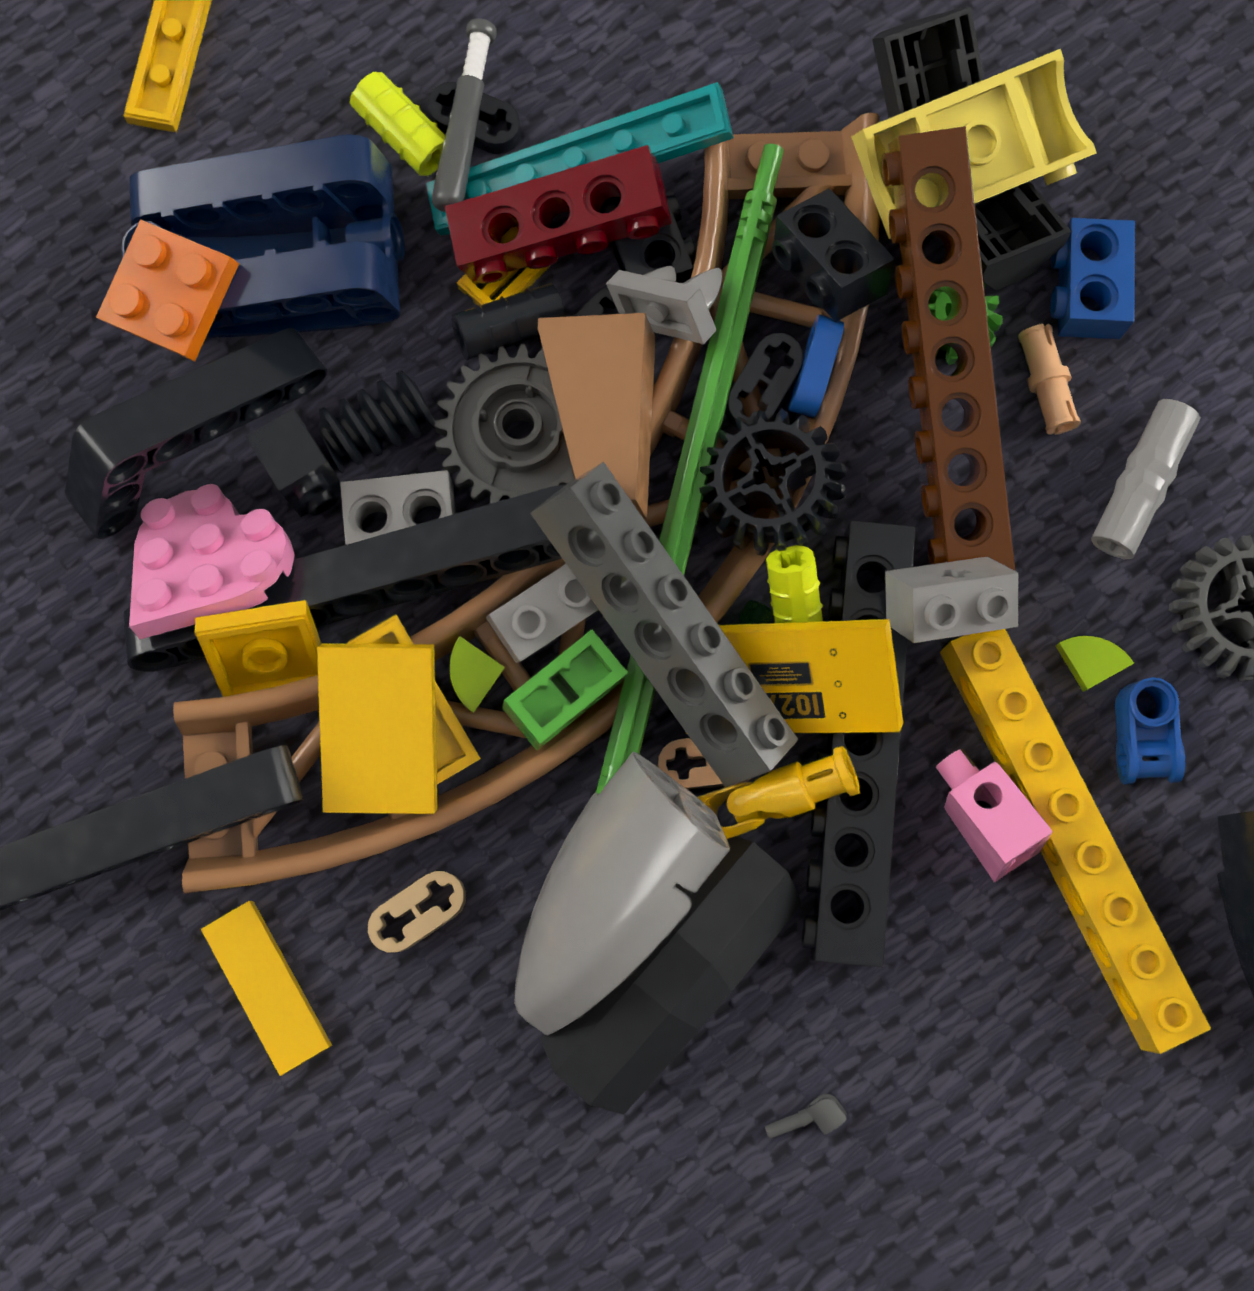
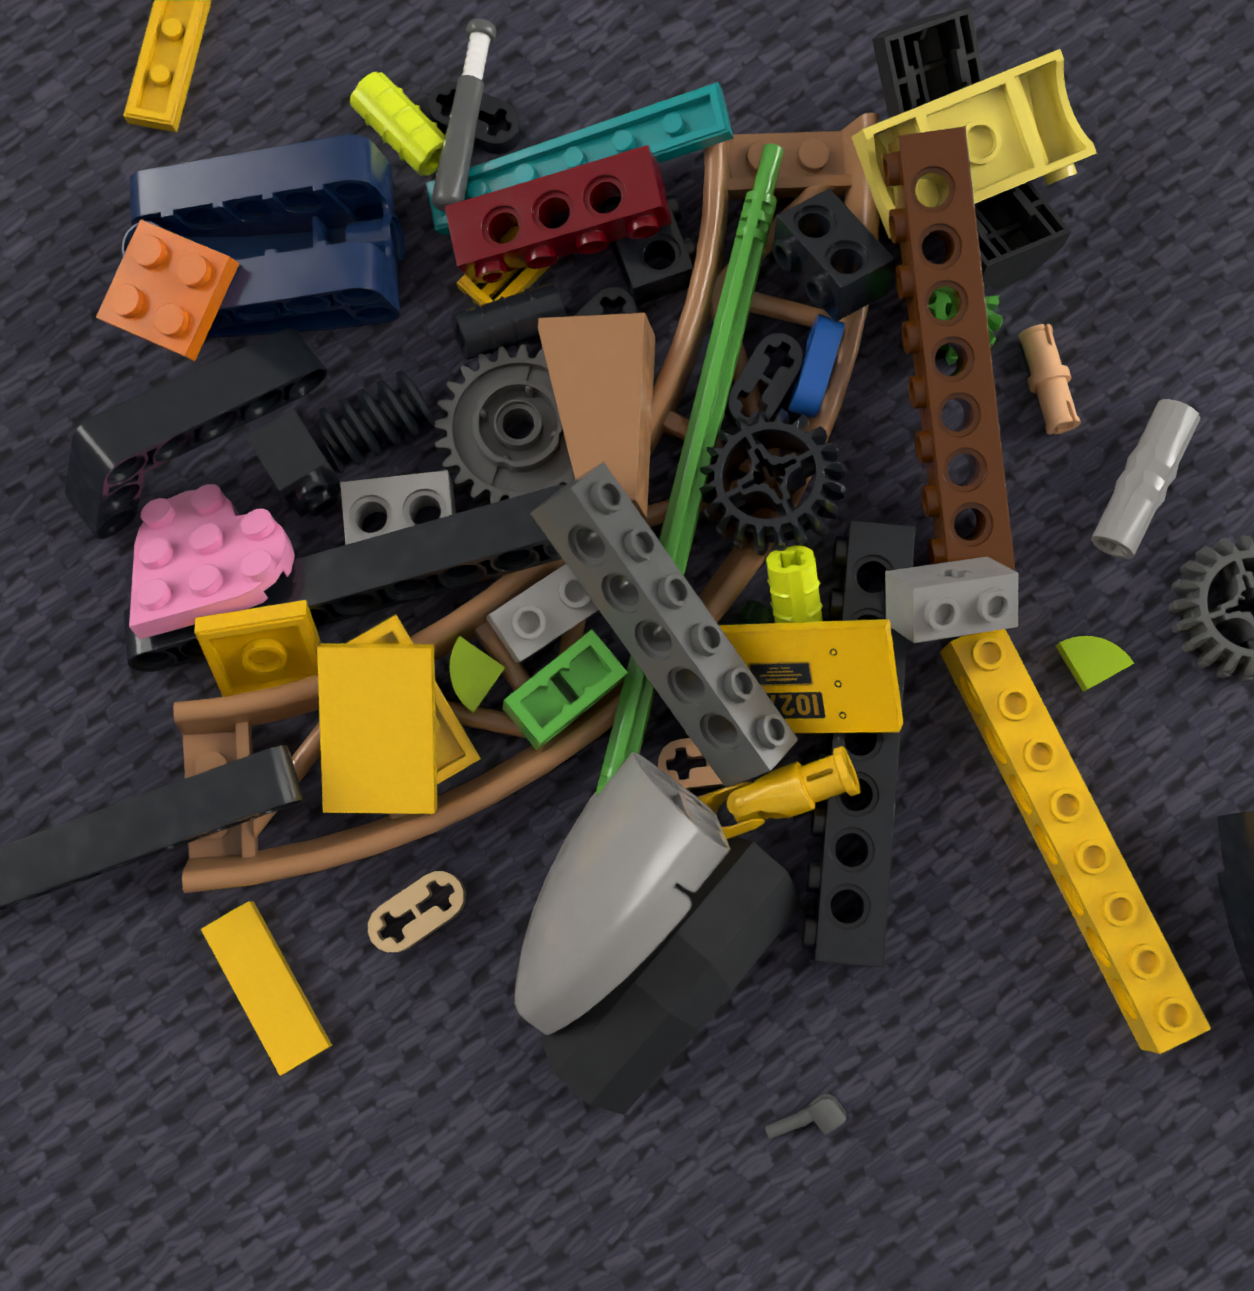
light grey tile [606,266,722,344] -> none
bright pink torso [936,748,1053,883] -> none
blue brick [1050,218,1135,339] -> none
blue piece [1115,677,1185,785] -> none

